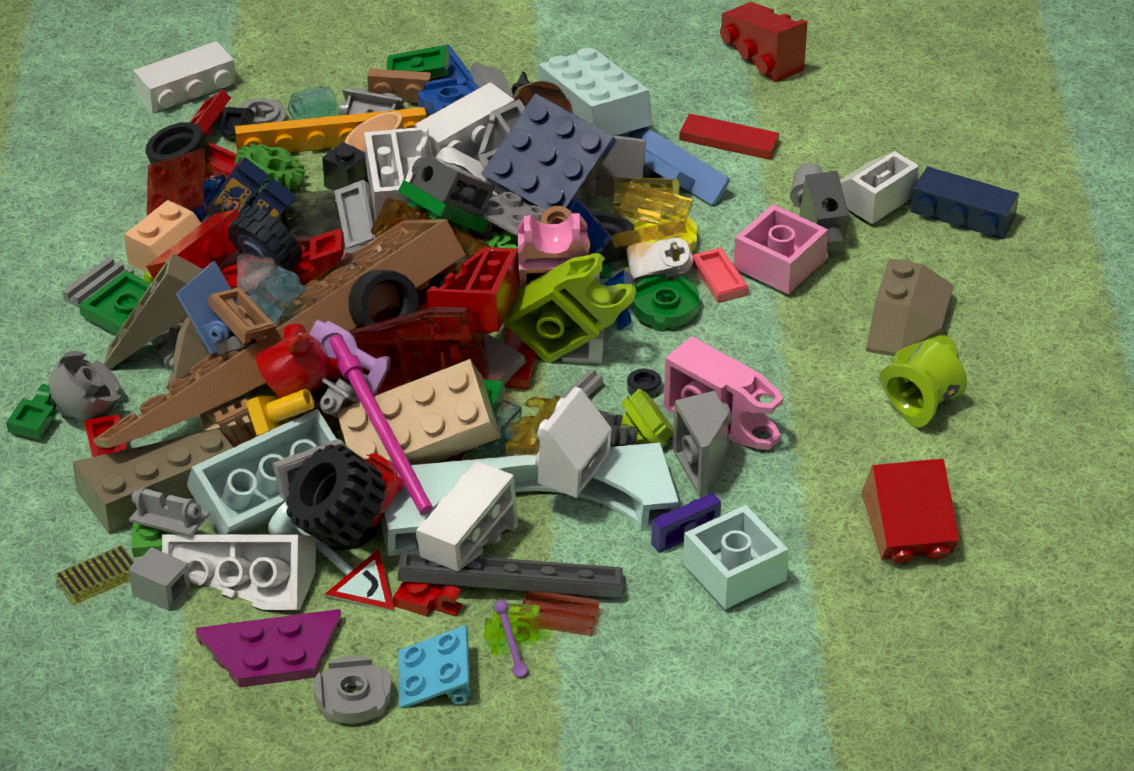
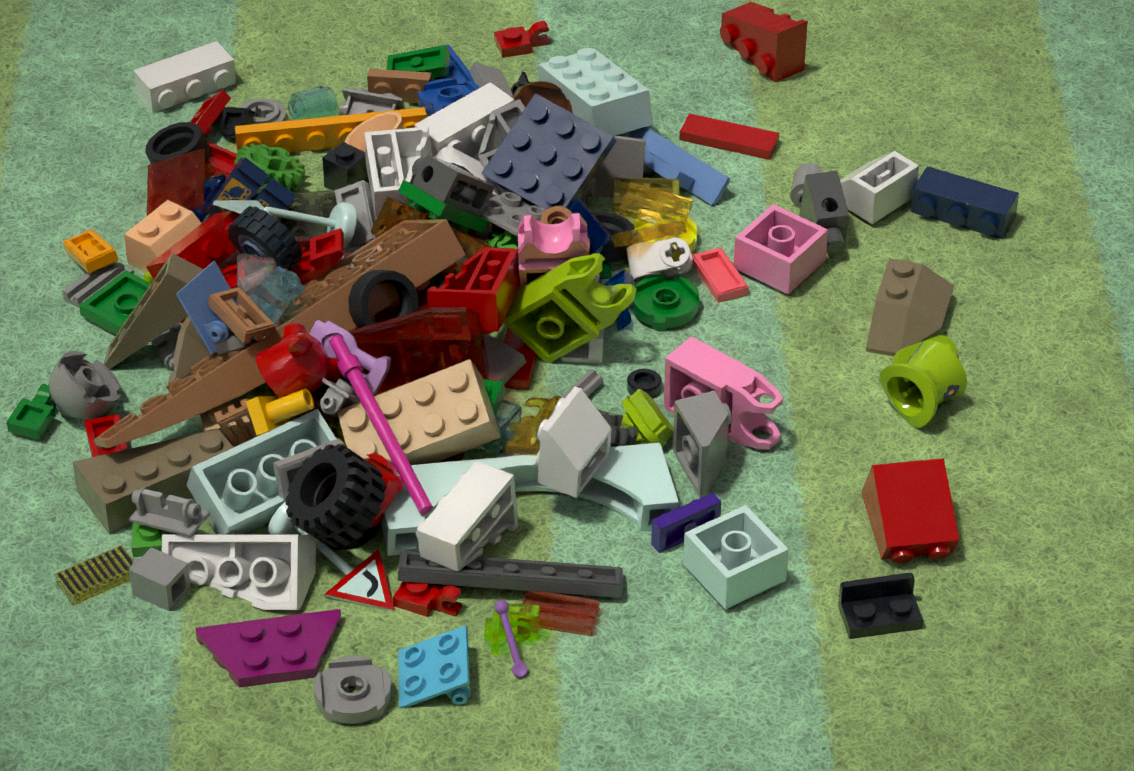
none -> light orange plate [63,229,119,273]
none -> light aqua piece [213,200,356,248]
none -> red plate [494,21,550,58]
none -> black bracket [838,573,923,639]

